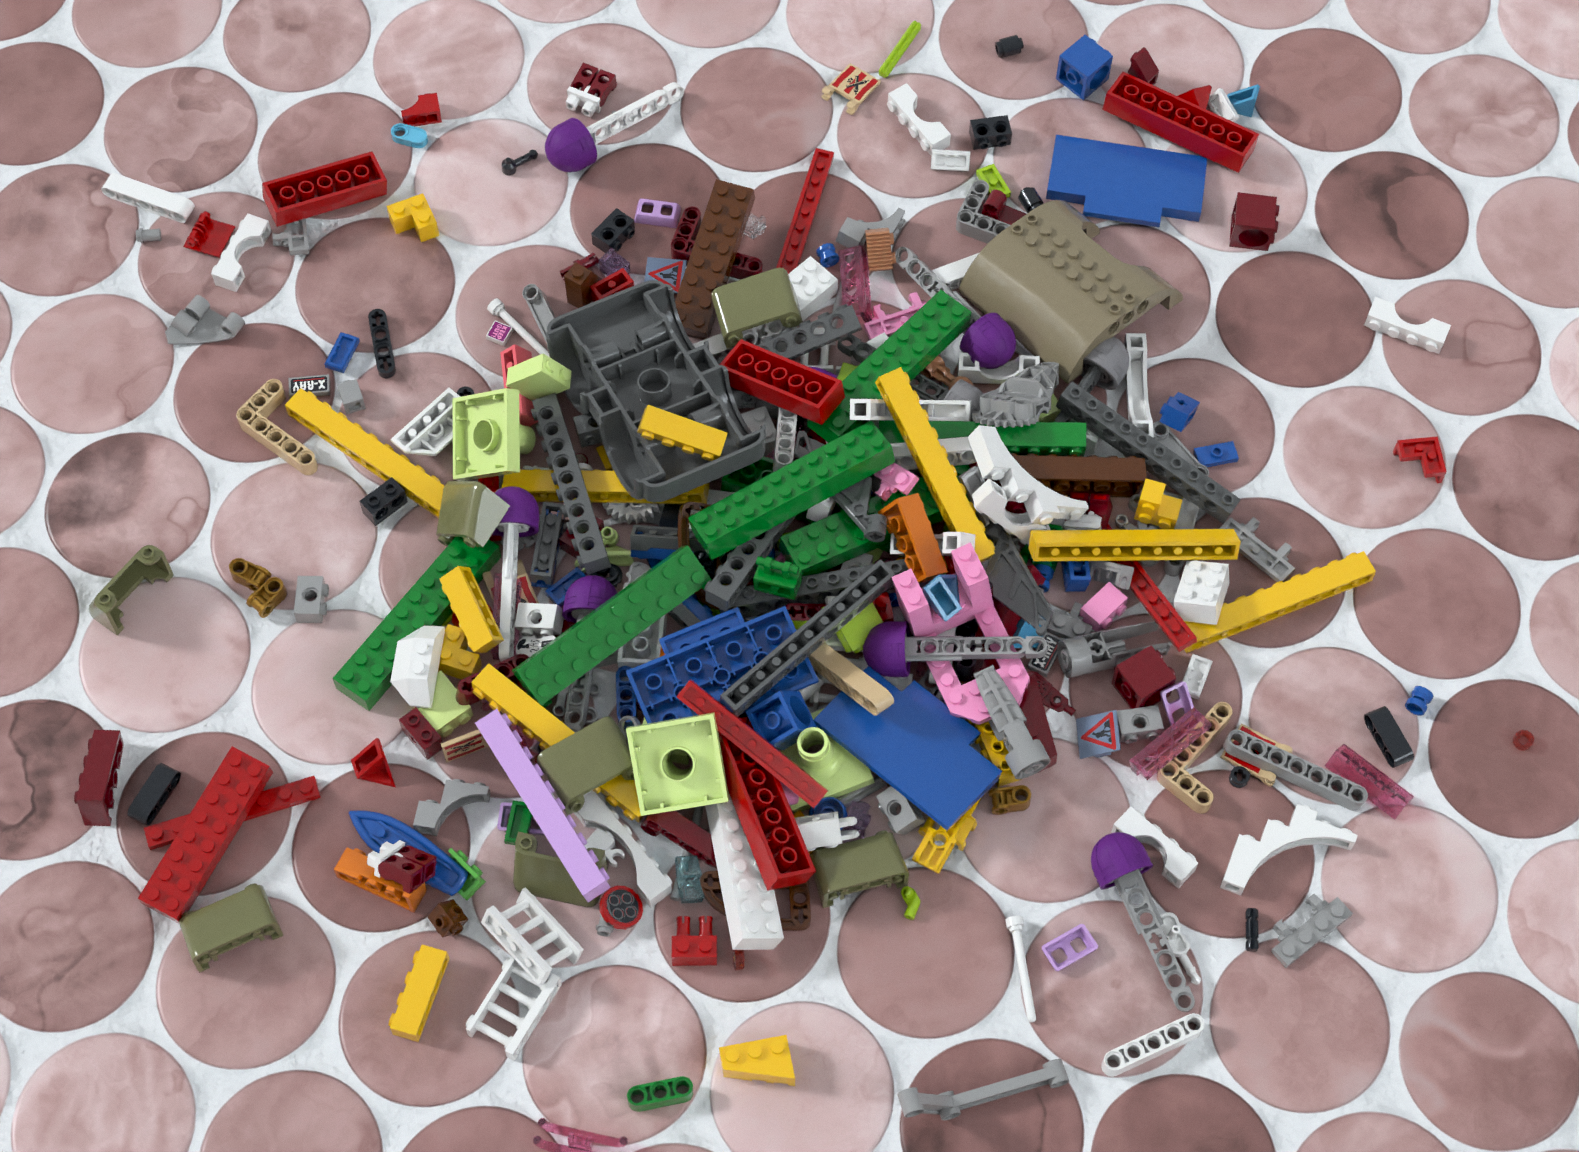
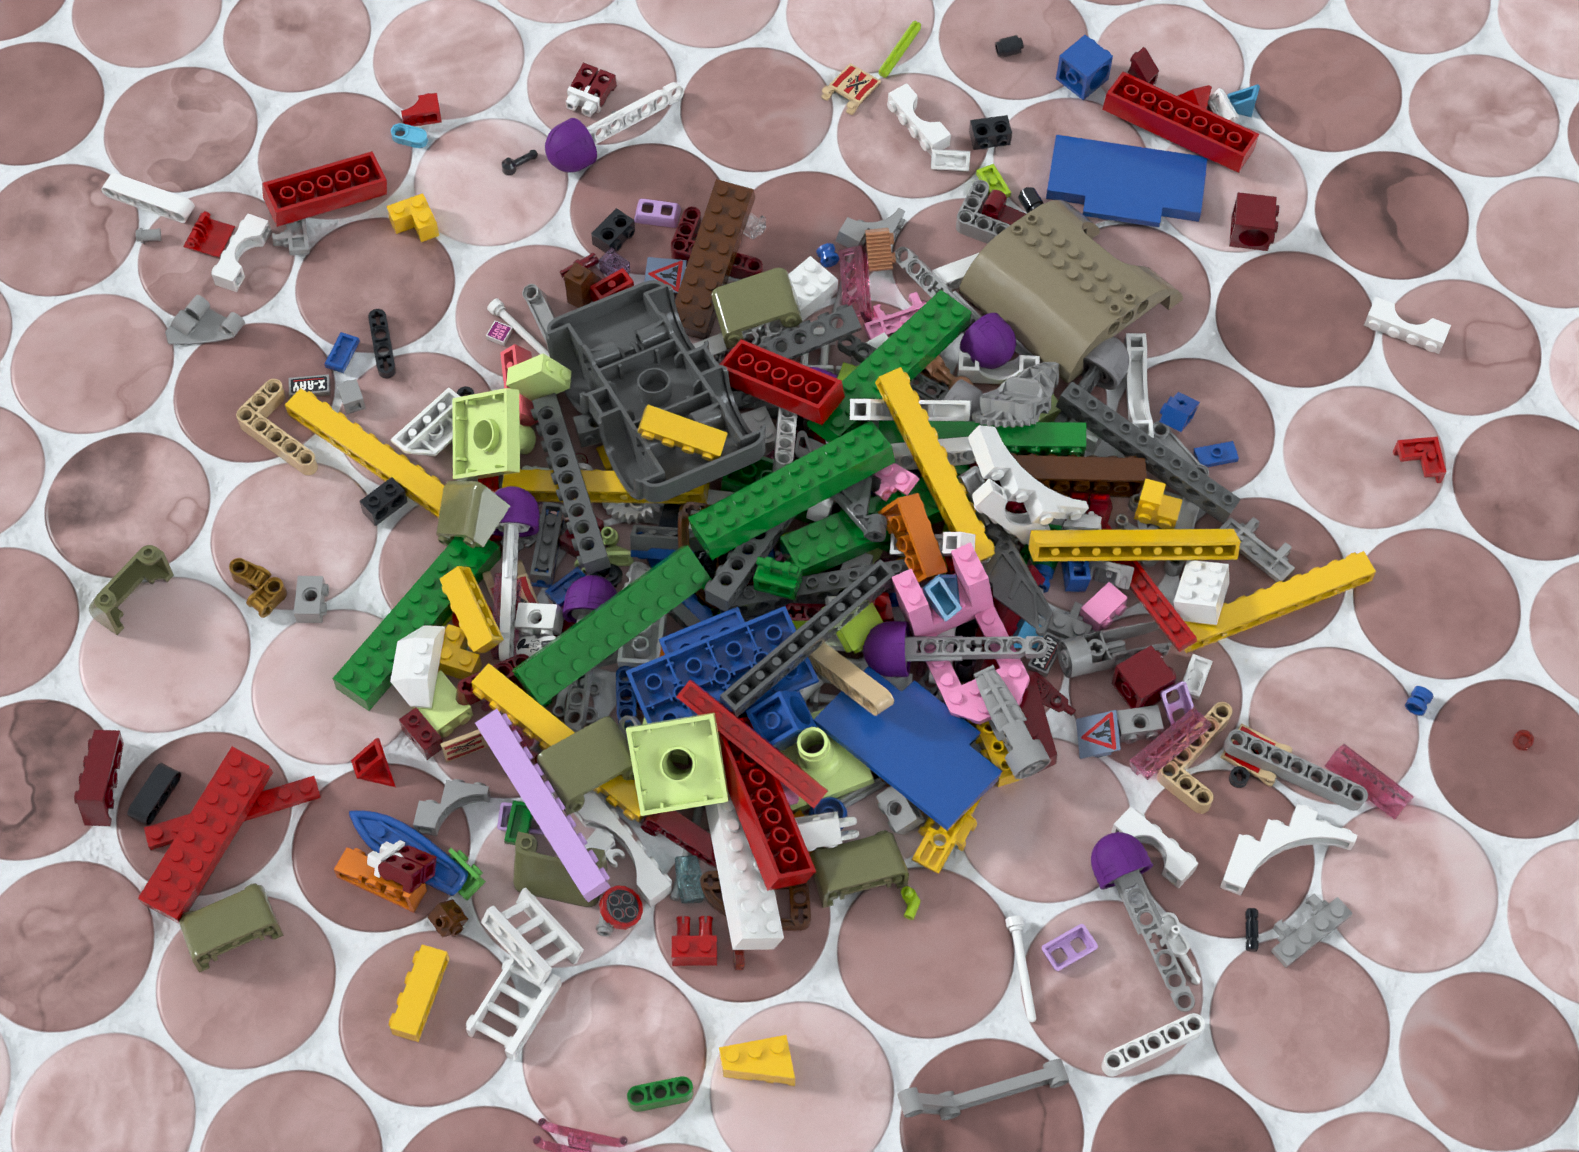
red plate [776,148,834,274] -> none
clear purple brick [843,801,872,838] -> none
pearl gold piece [988,785,1031,815] -> none
black beam [1364,706,1414,768] -> none

